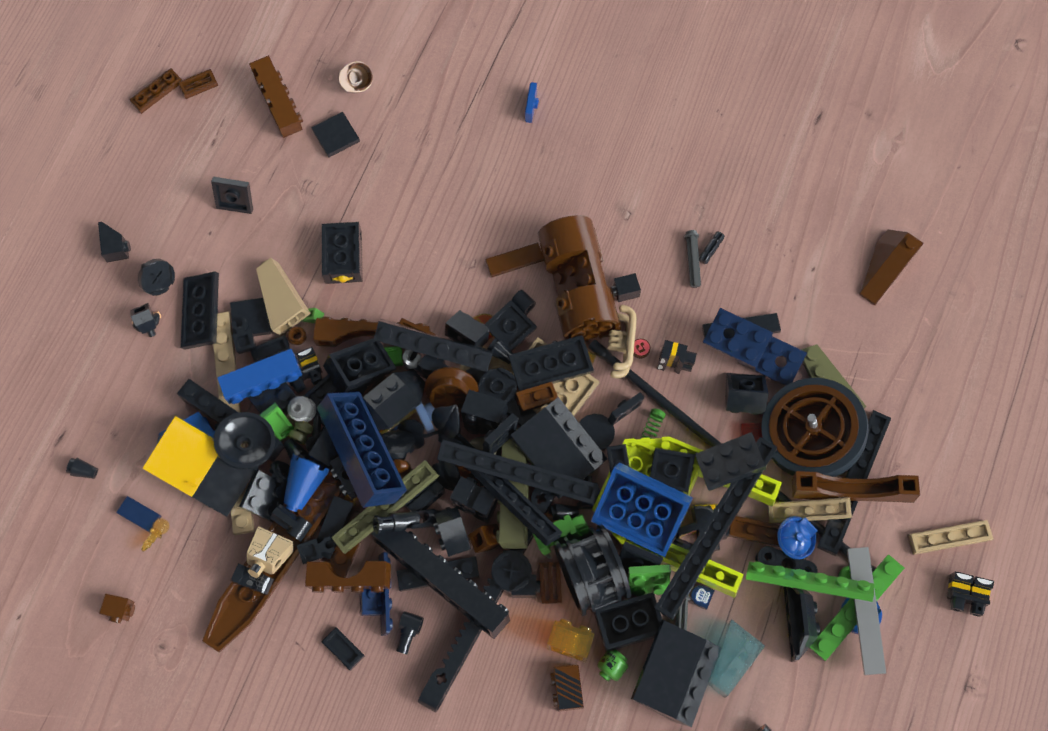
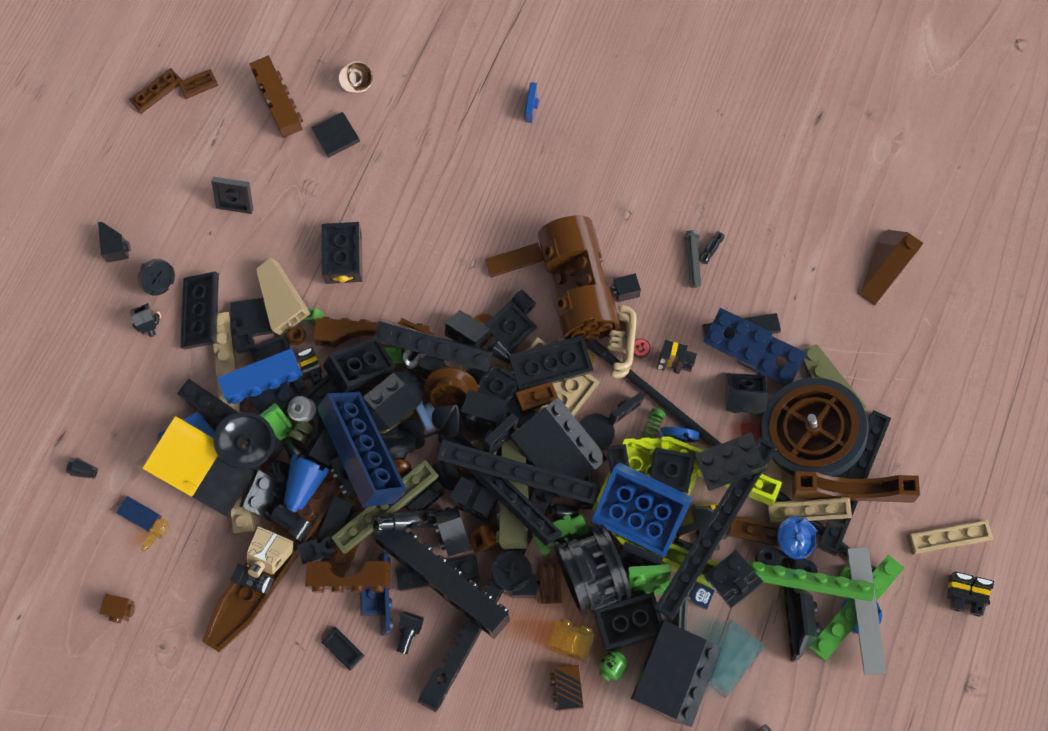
none -> blue tile [660,427,700,443]
none -> black hinge [704,550,764,609]

